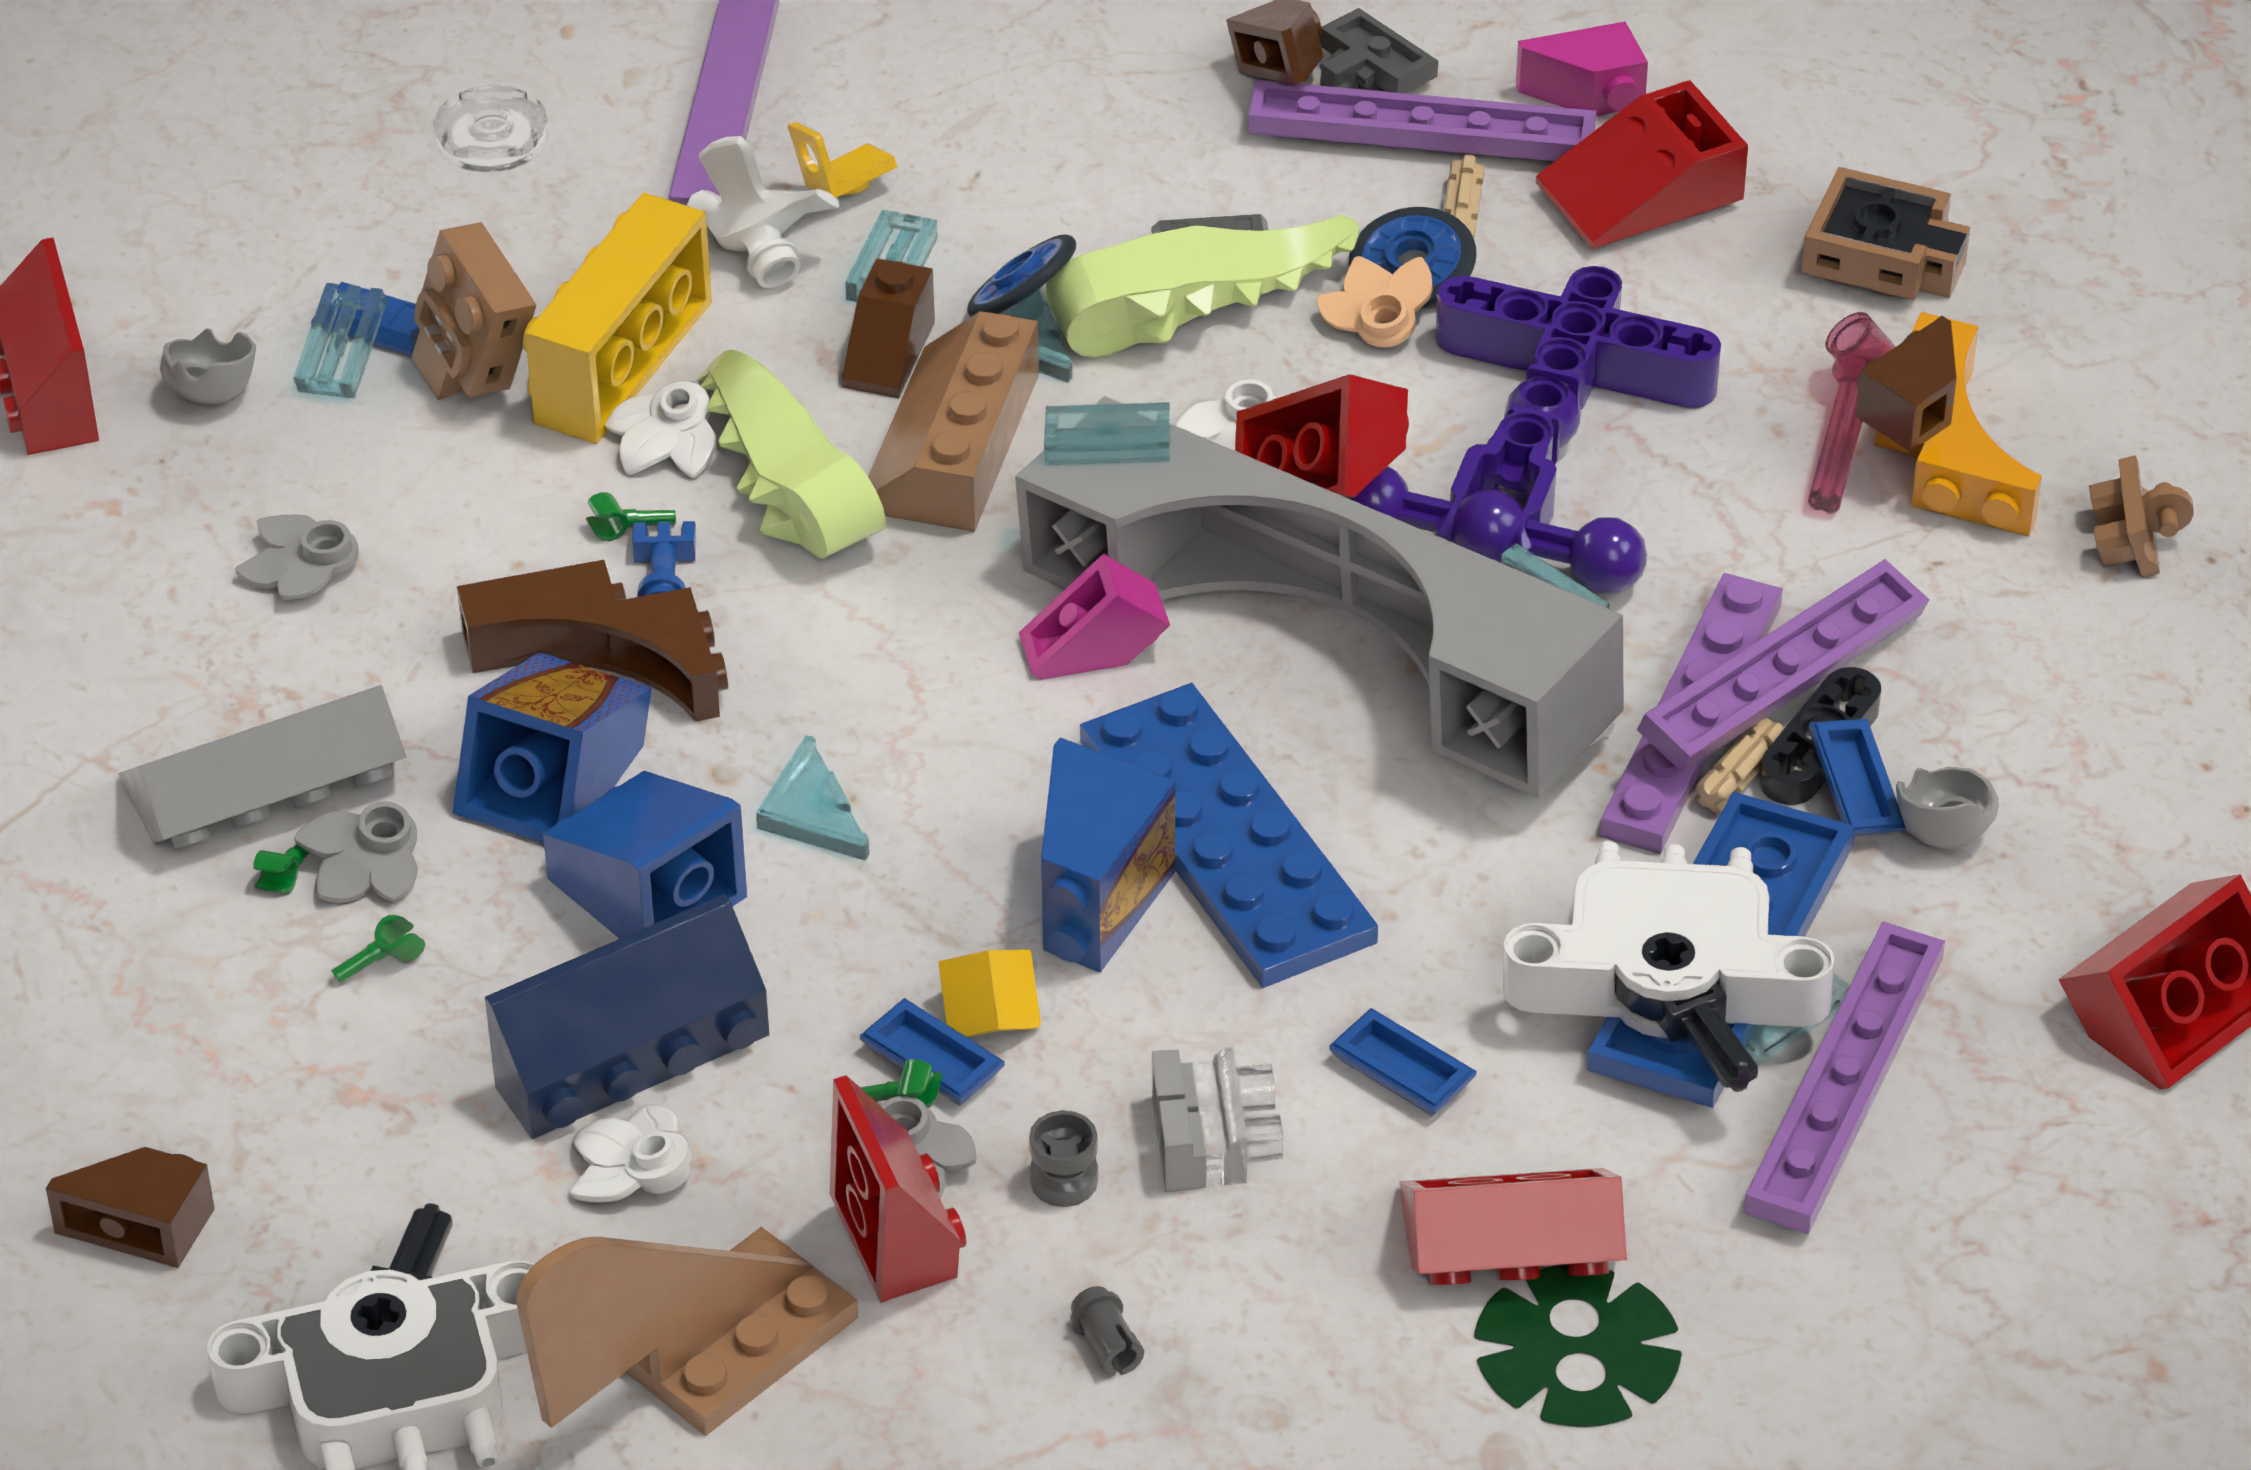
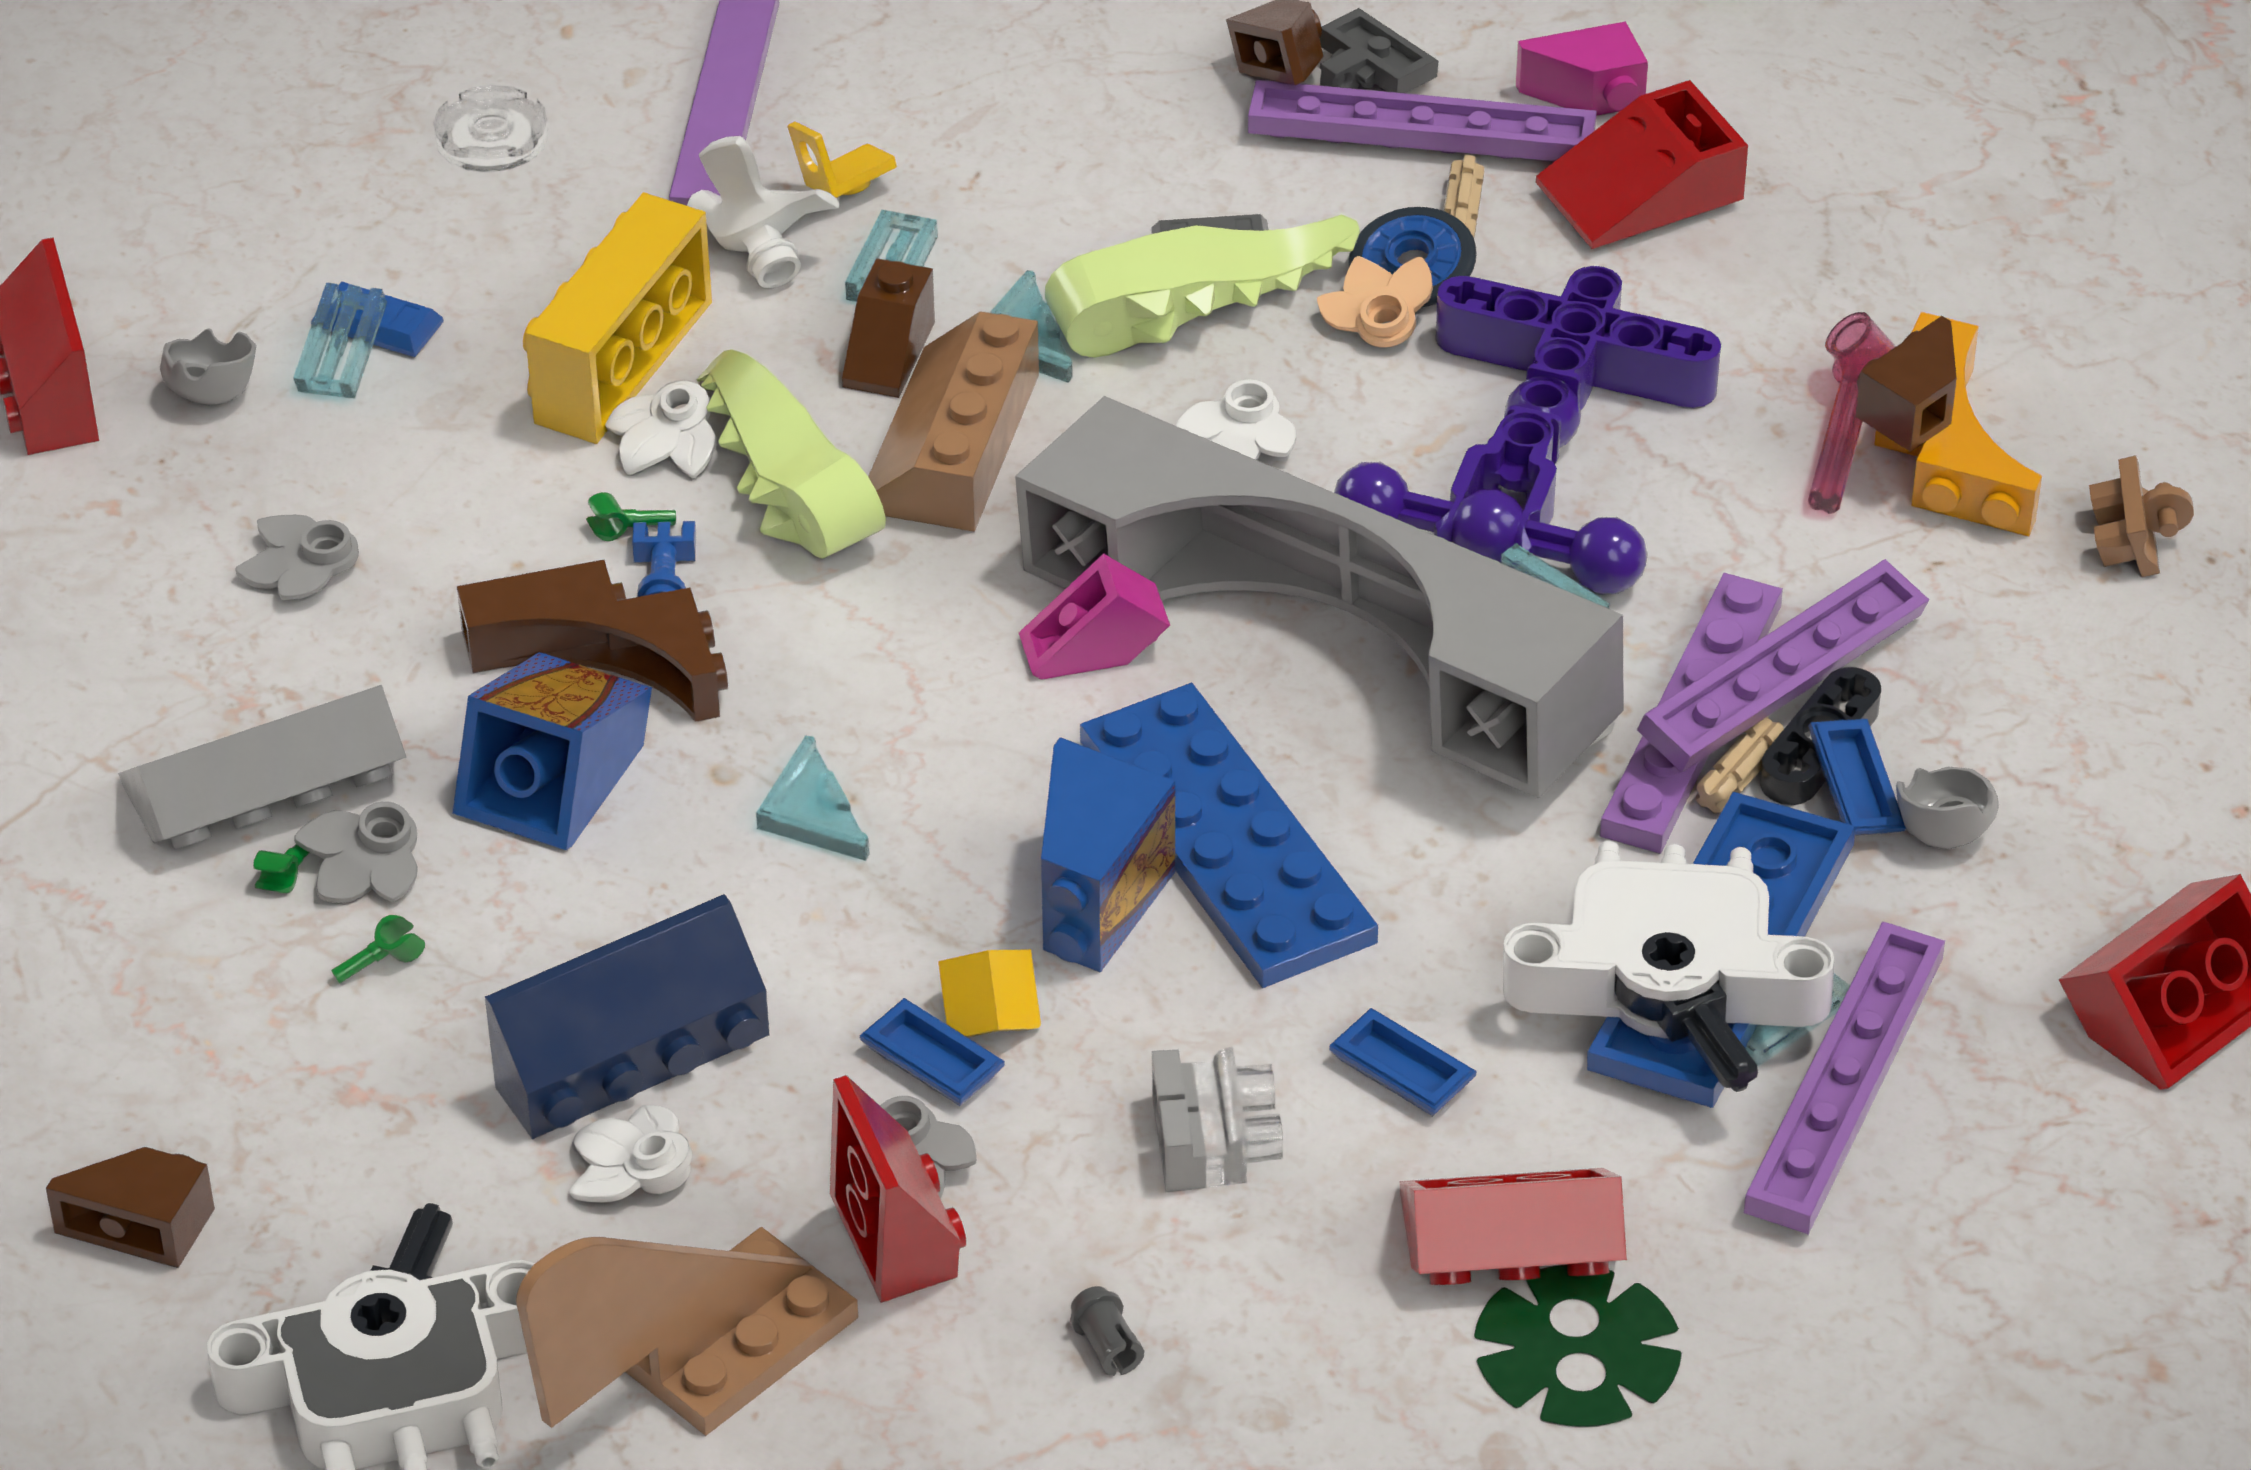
medium nougat piece [411,222,537,400] -> none
blue slope [543,771,747,939] -> none
green hand [860,1059,943,1108] -> none
wheel [967,234,1076,317] -> none
dark grey wheel [1029,1110,1098,1207] -> none
clear light blue tile [1044,402,1171,465] -> none
red slope [1235,374,1409,499] -> none
piece [1801,167,1970,300] -> none

